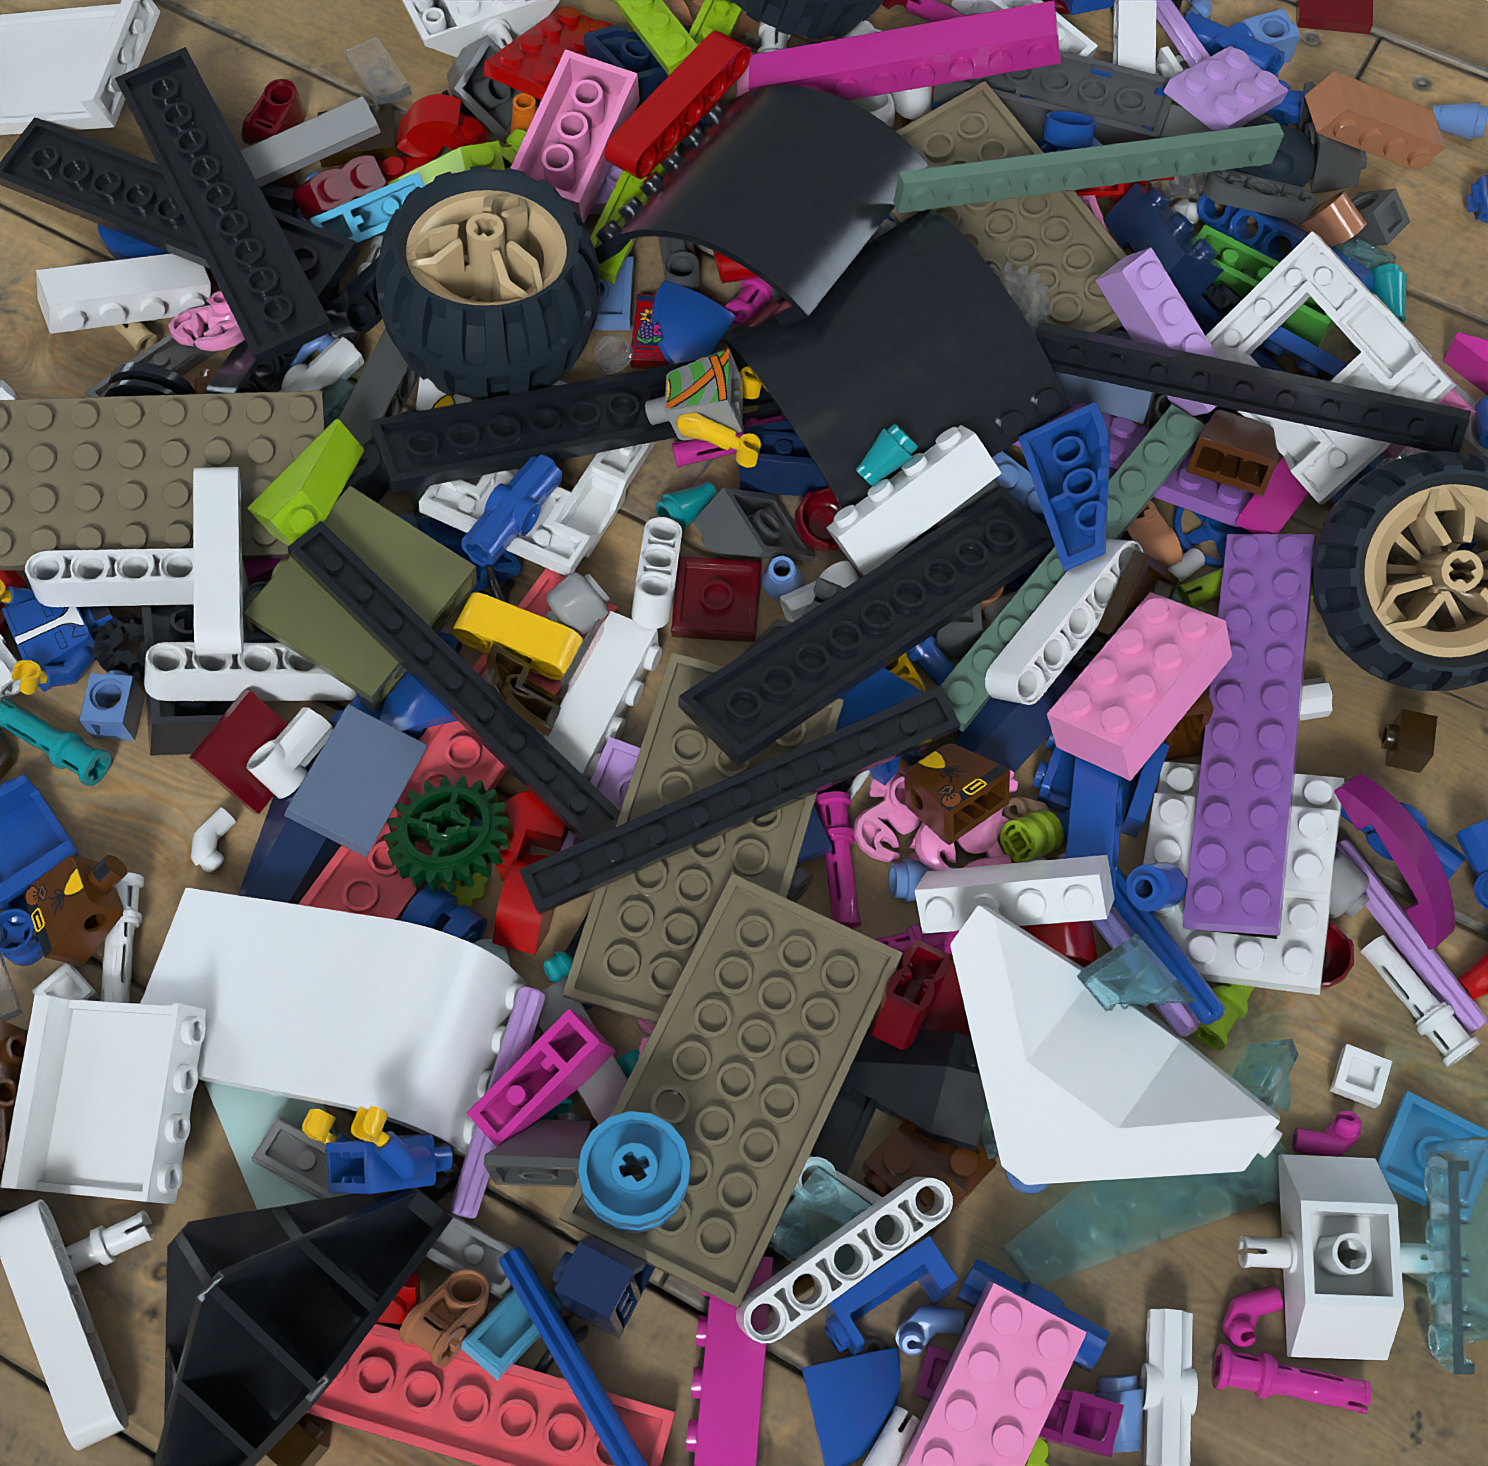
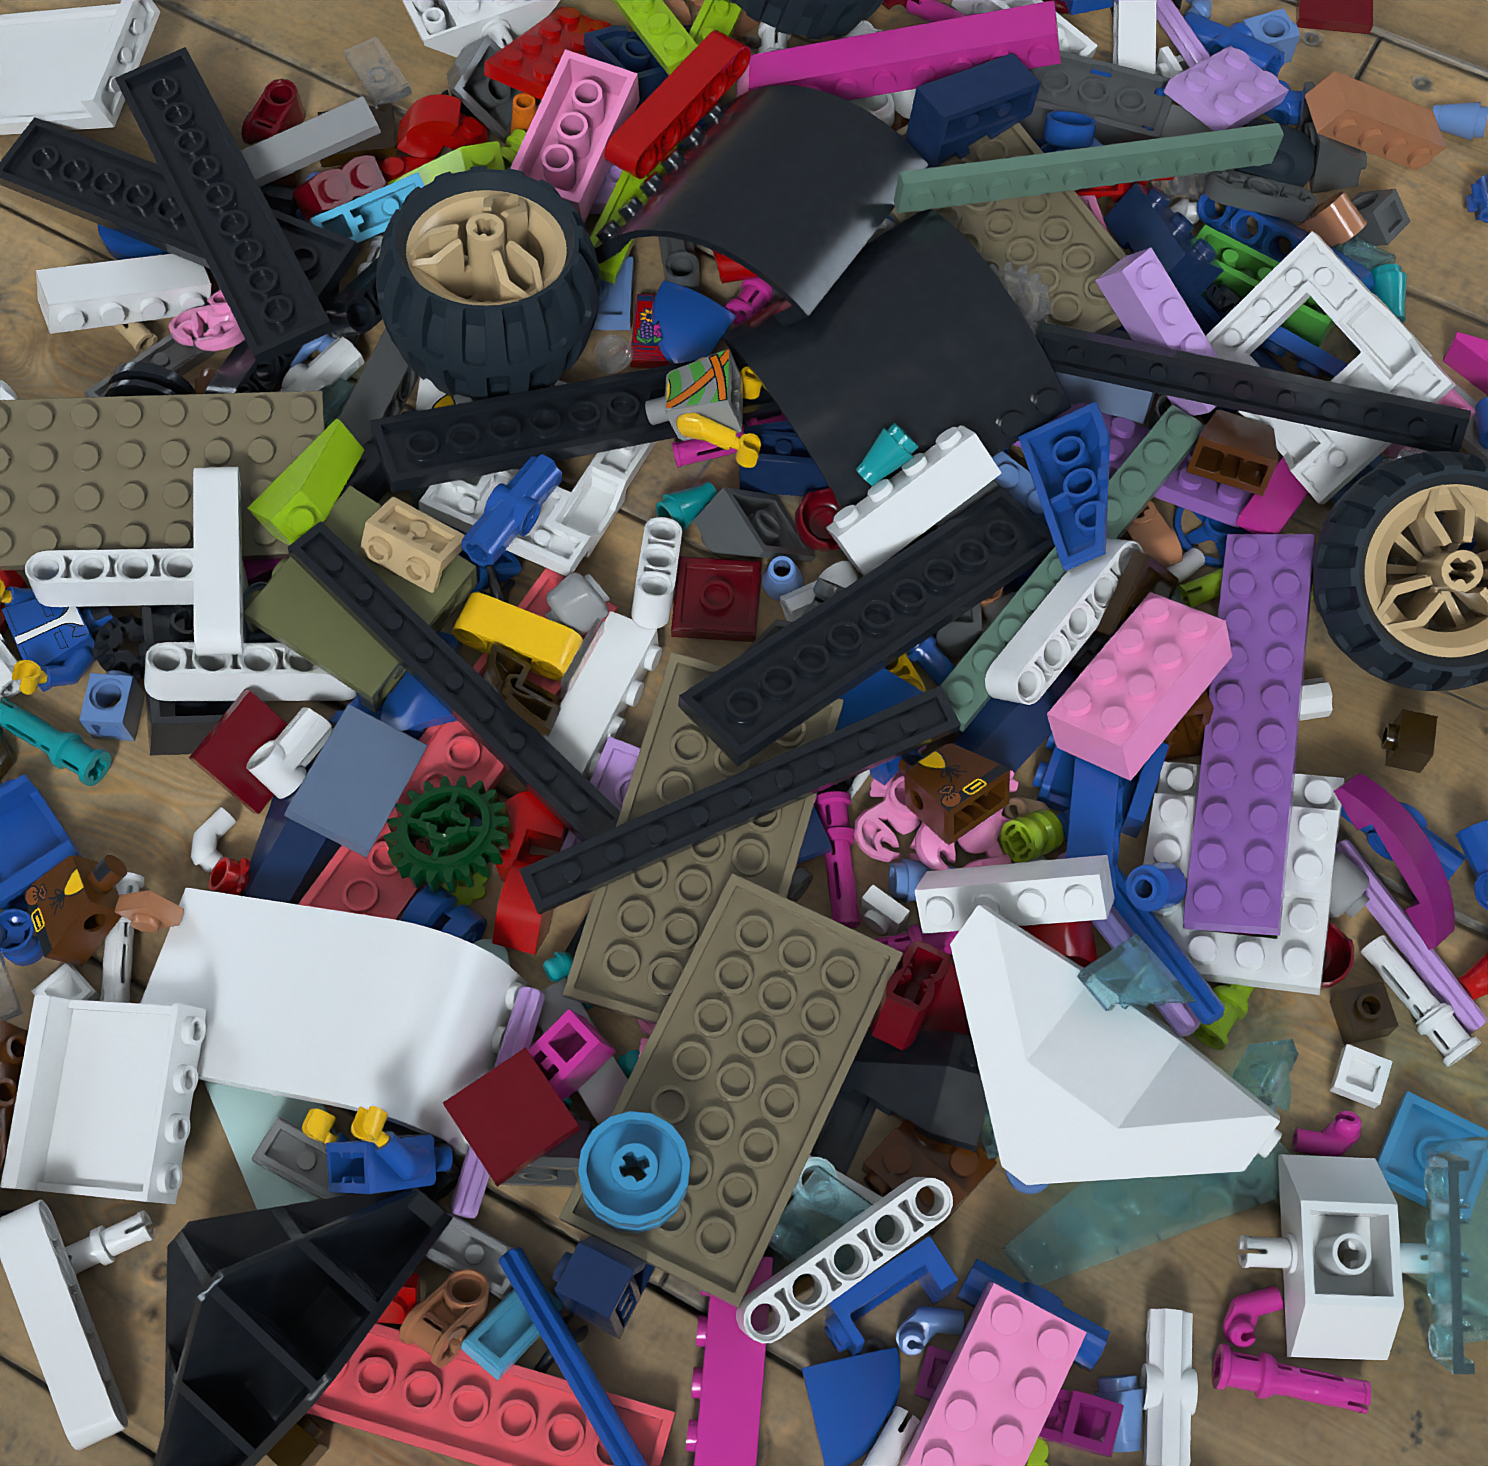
none -> nougat plate [114,890,184,933]
none -> red plate [208,857,250,896]
none -> tan bracket [359,497,465,593]
none -> dark red tile [443,1047,580,1187]
none -> white plate [860,885,910,936]
none -> dark blue wedge [905,53,1041,169]
none -> dark brown plate [1329,982,1399,1045]

